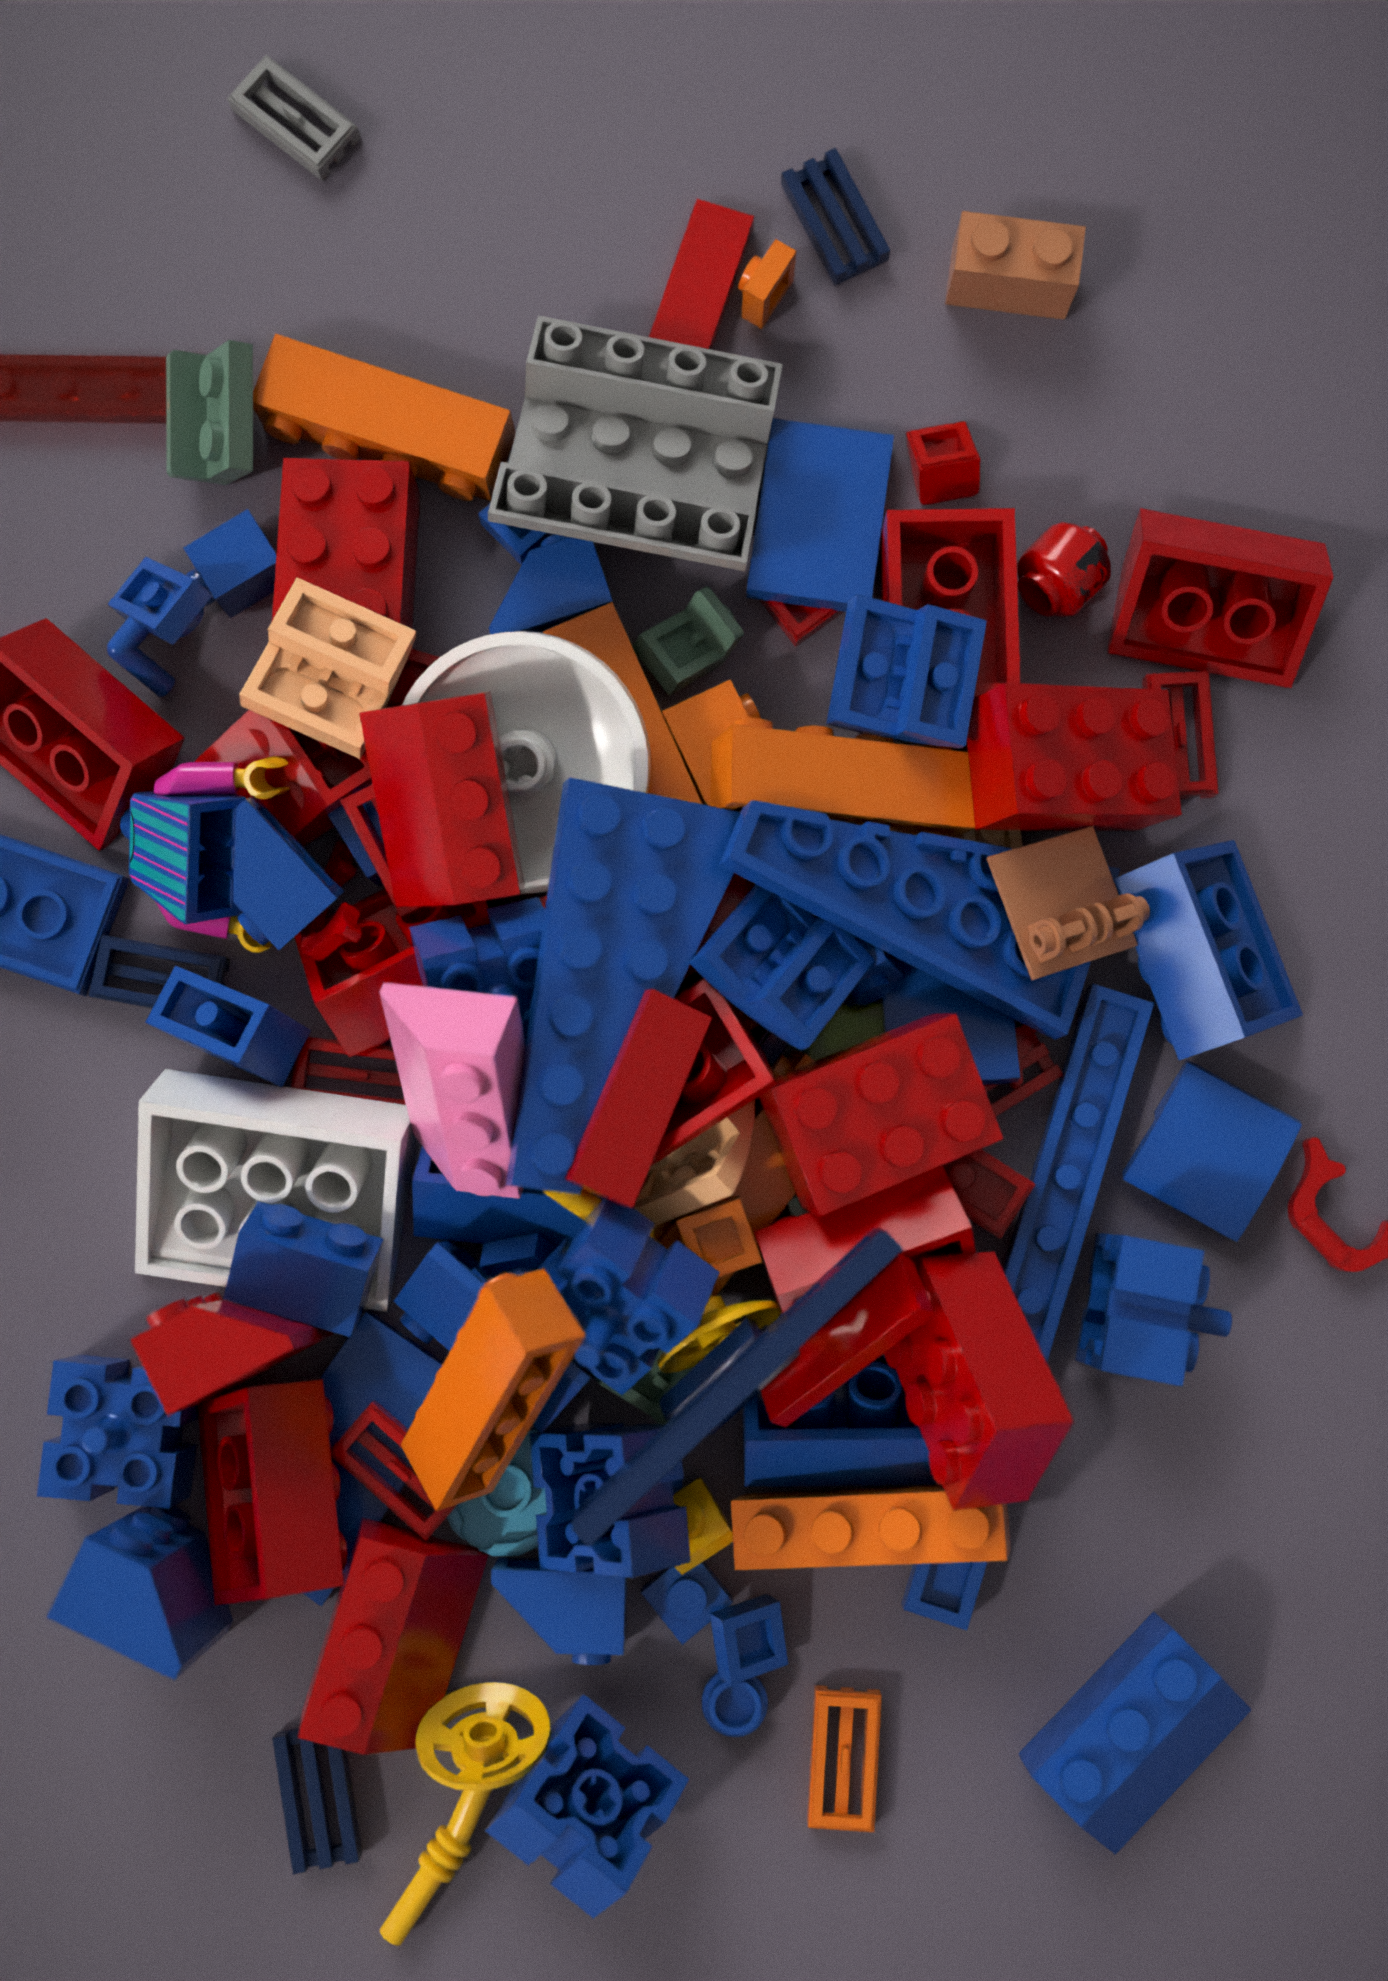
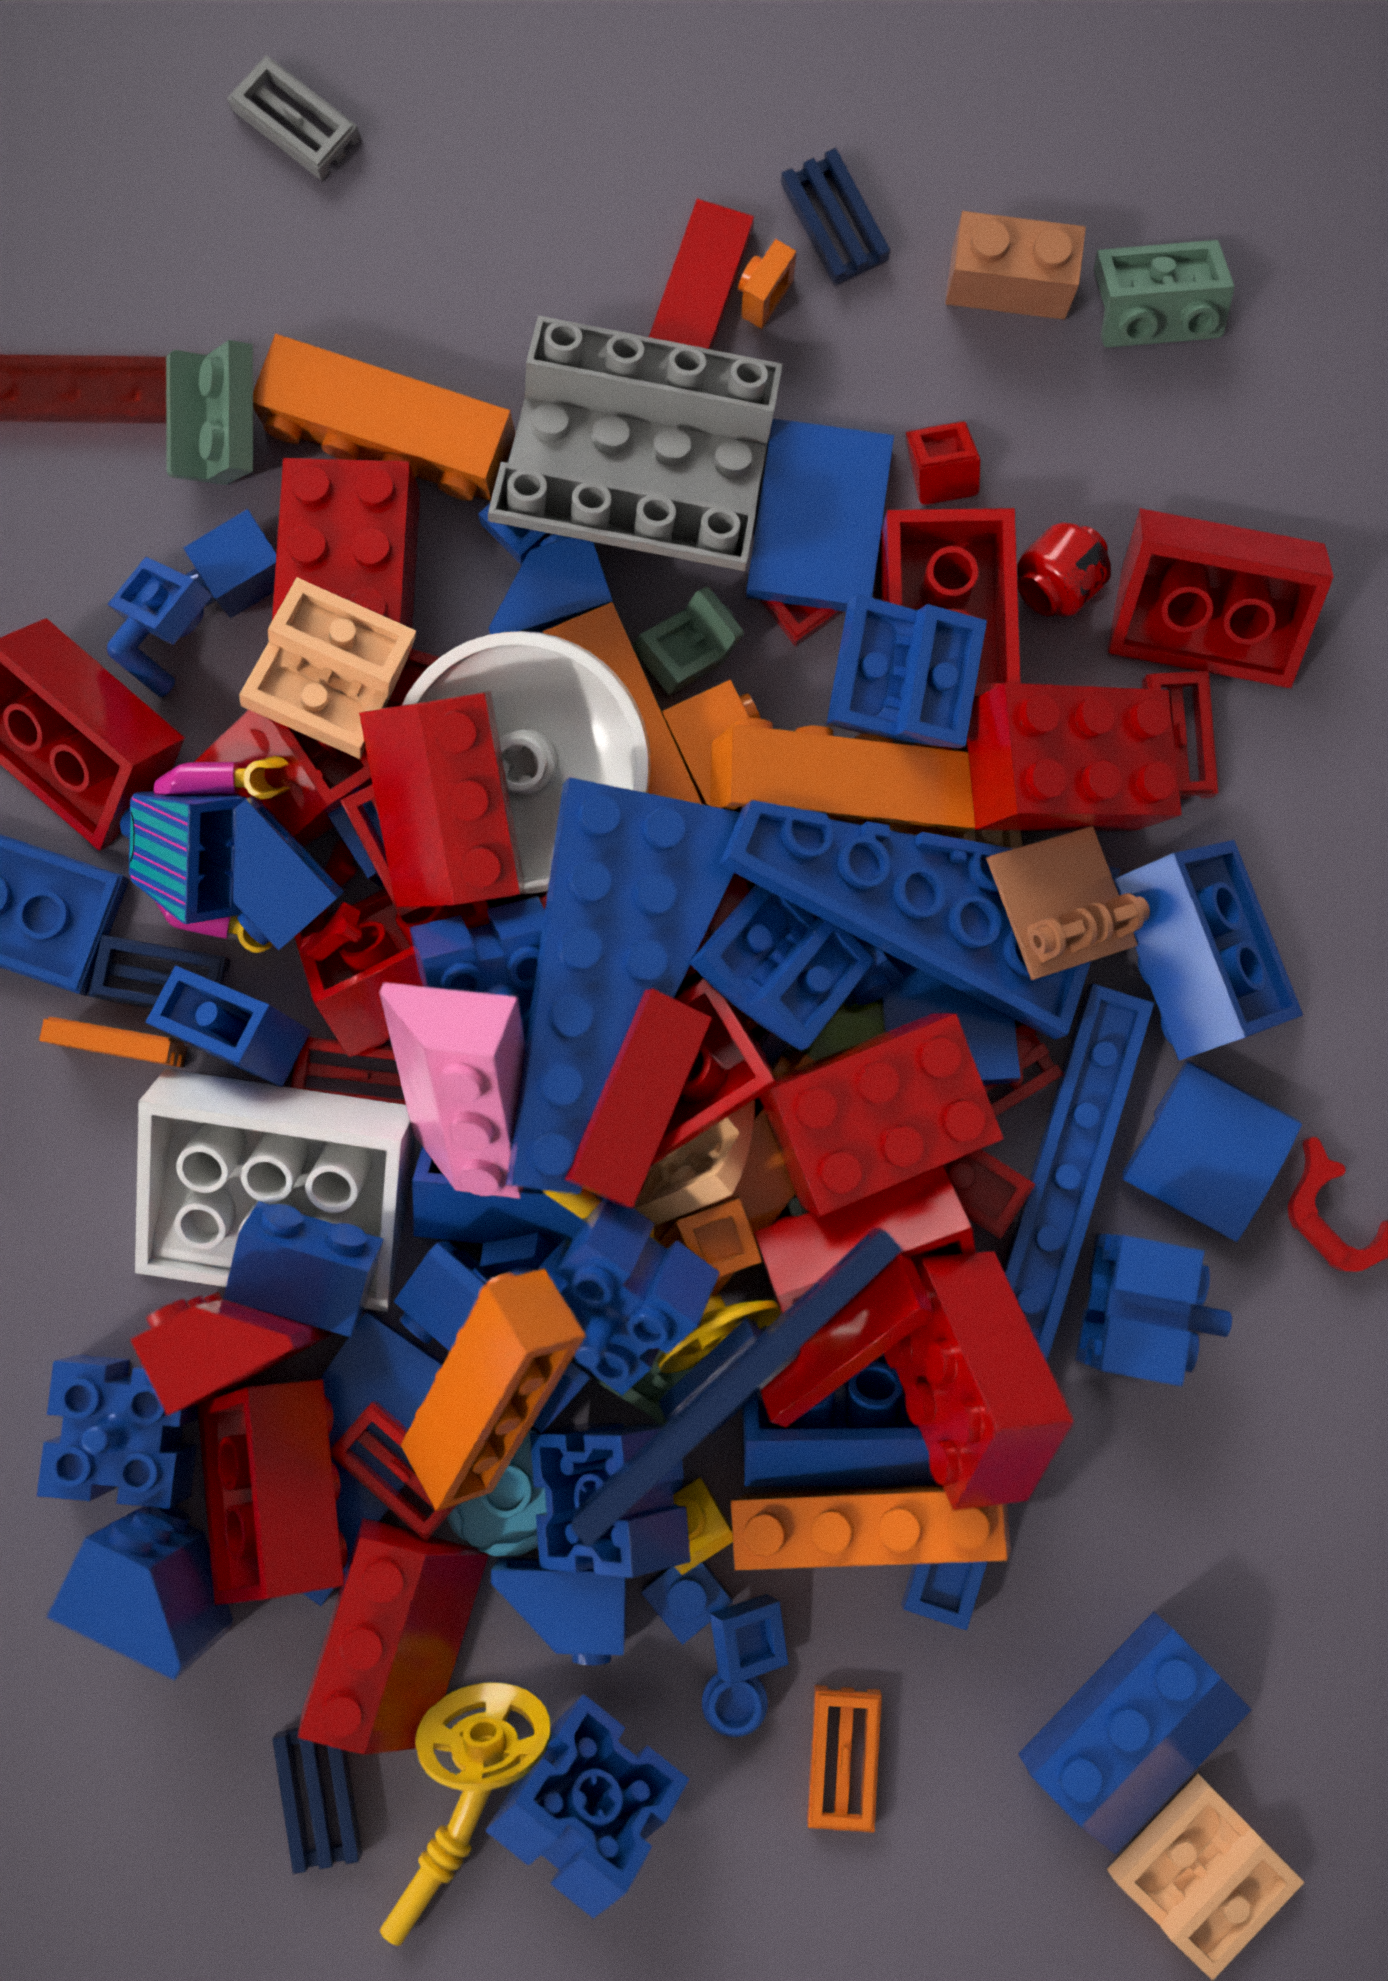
none -> orange tile [39,1016,188,1068]
none -> sand green bracket [1094,240,1235,347]
none -> light nougat slope [1106,1773,1305,1981]

